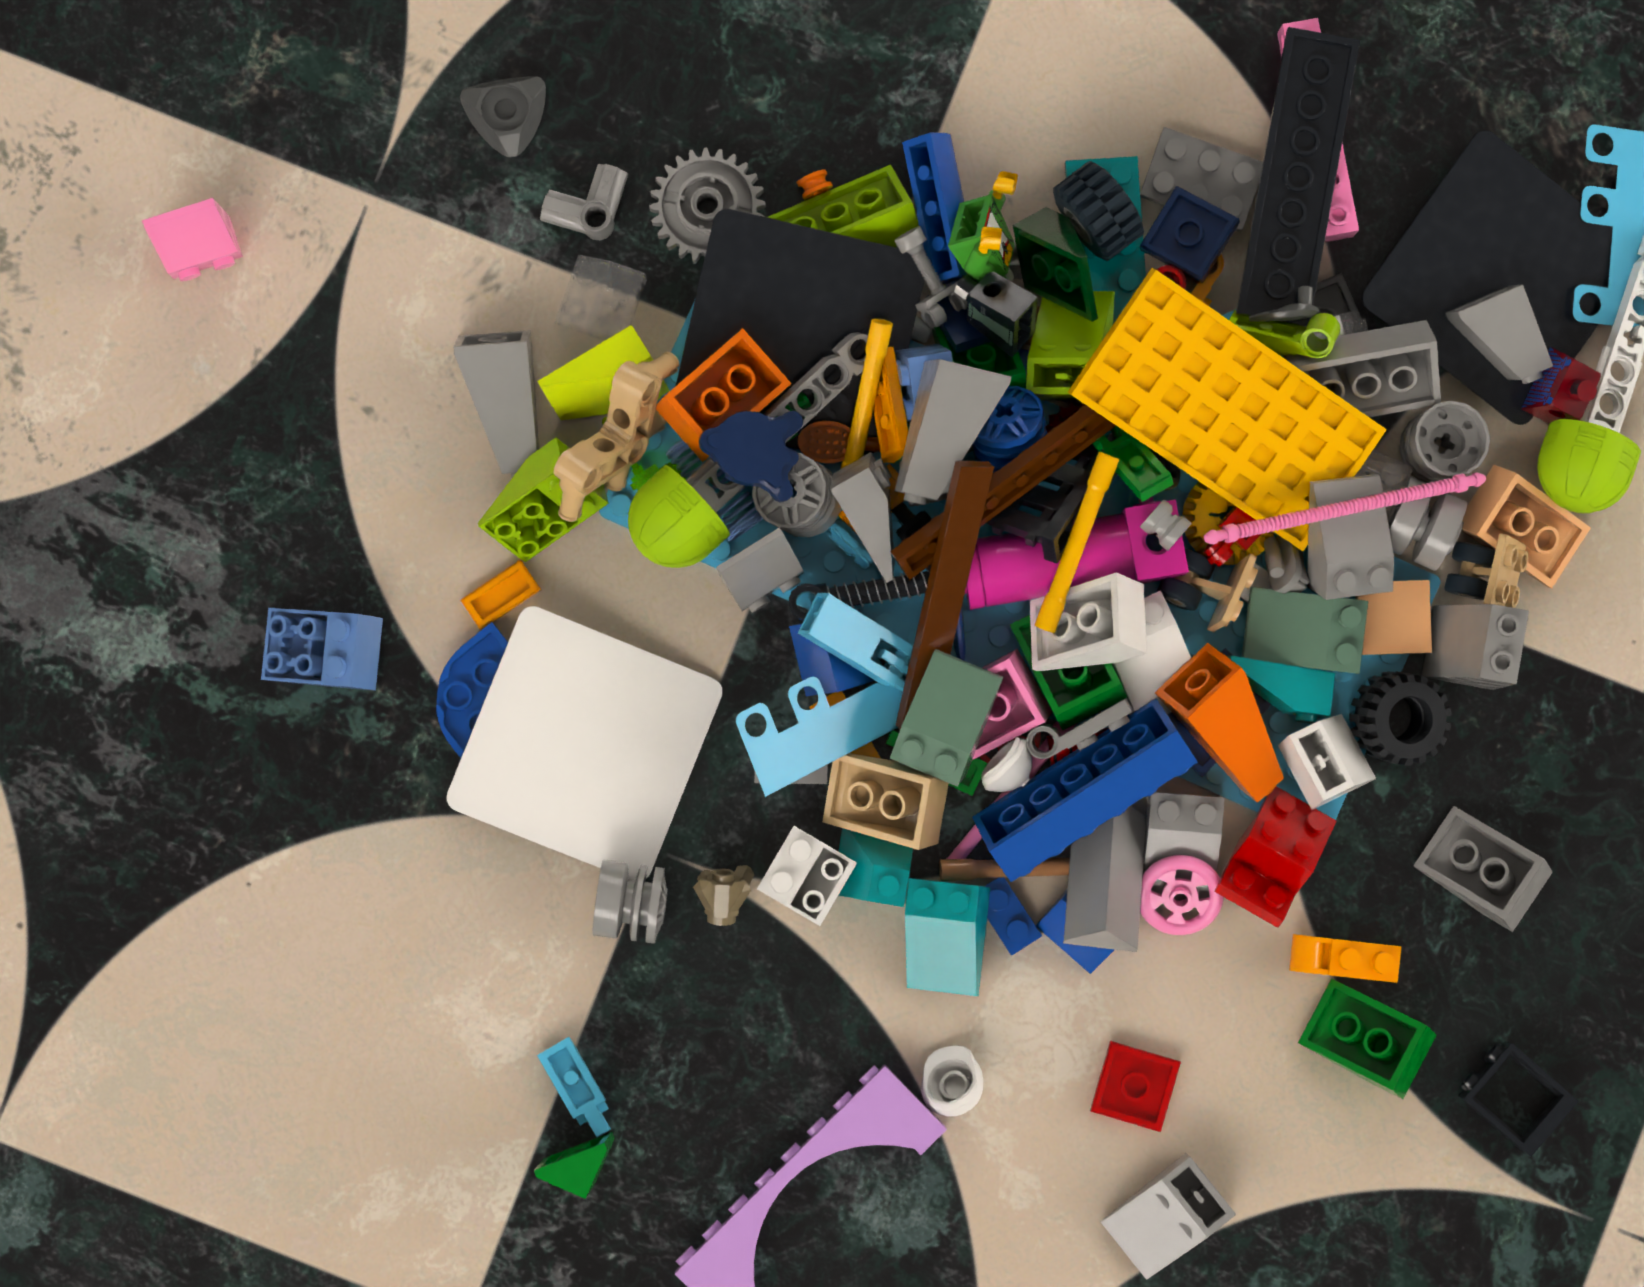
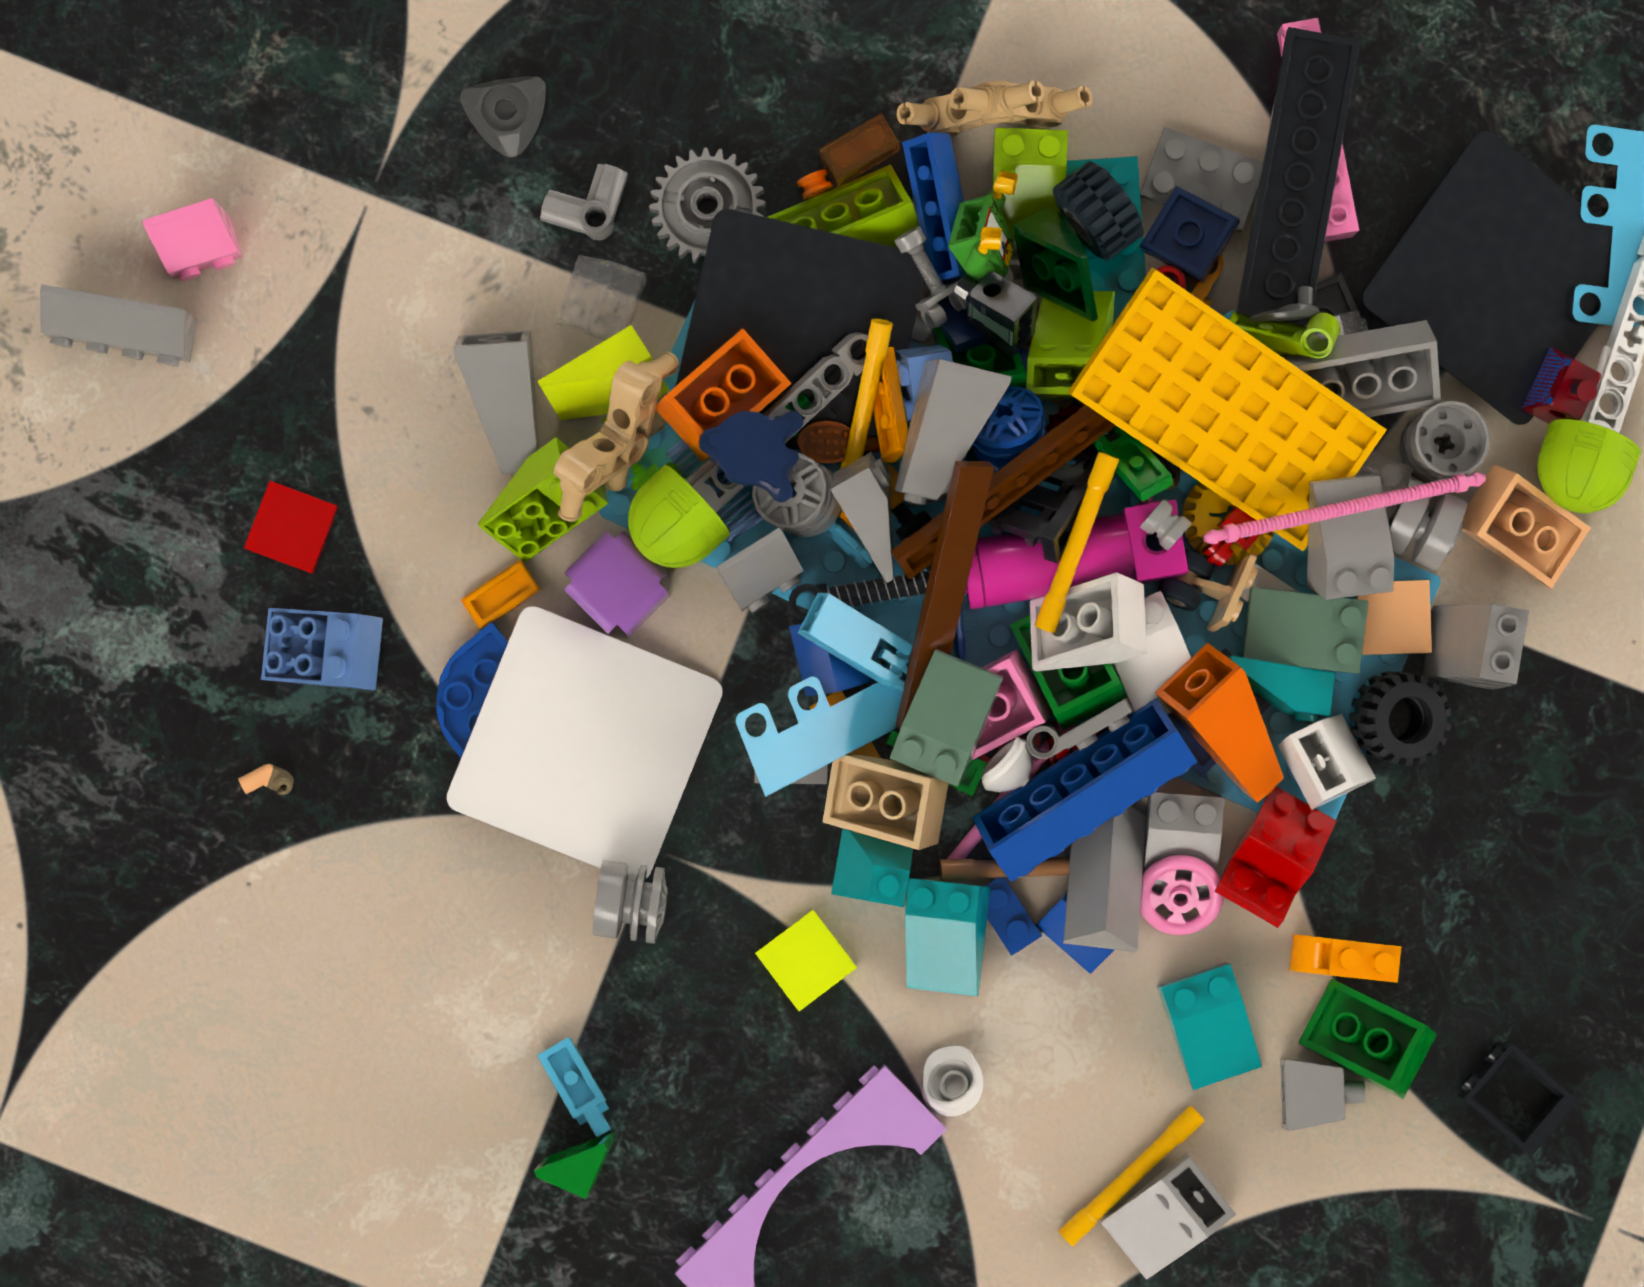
dark tan rock [693,865,754,926] -> none
white slope [757,826,857,926] -> none
red tile [1090,1041,1181,1132] -> none
light grey piece [1264,536,1309,594] -> none
light grey slope [1413,806,1553,932] -> none
tan plate [1444,534,1528,608] -> none
light grey slope [1446,285,1553,384] -> none
none -> light grey slope [40,284,198,366]
none -> arm [238,764,294,795]
none -> red tile [244,480,339,574]
none -> medium lavender piece [564,531,670,637]
none -> neon yellow tile [755,909,857,1011]
none -> clear orange brick [819,113,900,187]
none -> tan pin [897,80,1093,137]
none -> lime slope [991,128,1068,239]
none -> yellow piece [1058,1105,1205,1247]
none -> teal slope [1157,963,1262,1090]
none -> light grey torso [1280,1058,1365,1131]

